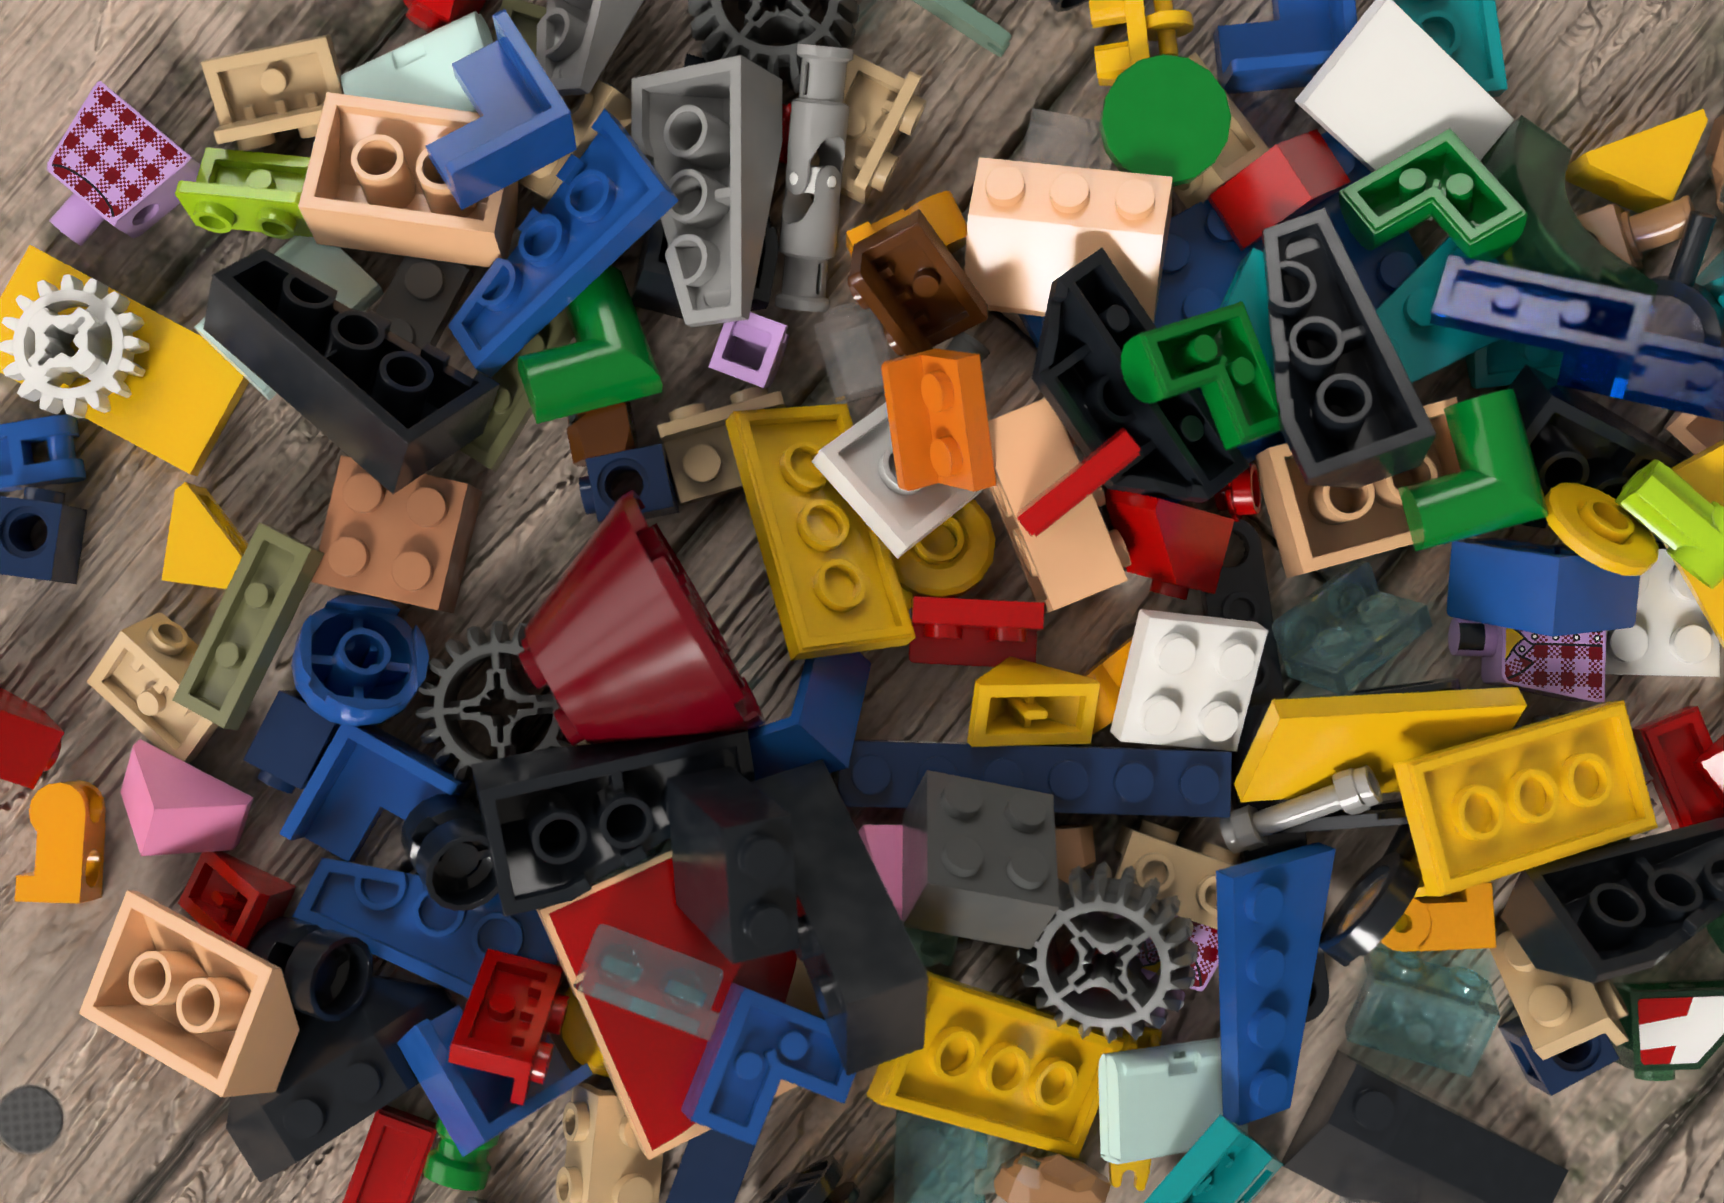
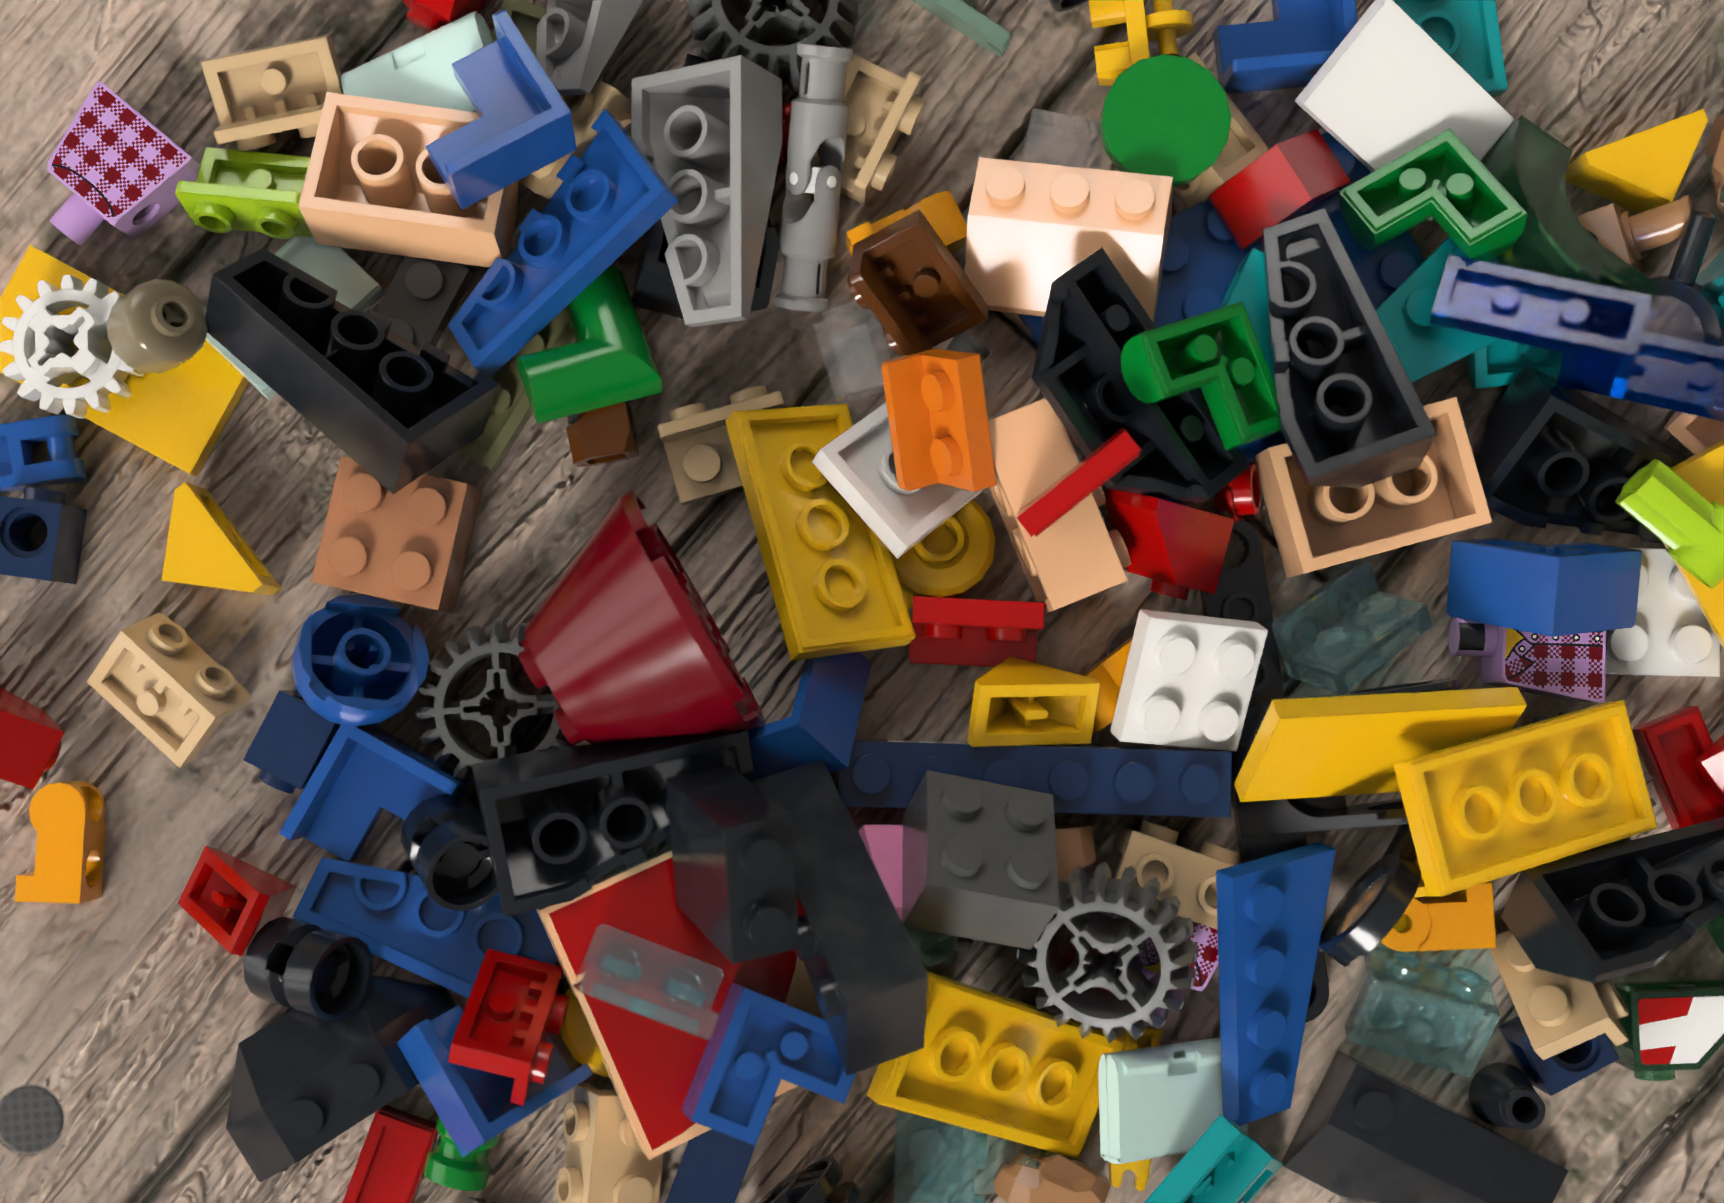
light nougat slope [79,890,299,1098] -> none
bright pink slope [120,739,253,856] -> none
olive plate [172,522,324,730] -> none
dark blue brick [579,444,680,524] -> none
lavender leg [709,312,789,388] -> none
light grey bar [1220,765,1382,854] -> none
green brick [1398,388,1549,552] -> none
yellow wheel [1544,483,1659,576] -> none
none -> dark tan head [107,279,208,373]
none -> black cone [1469,1062,1545,1130]

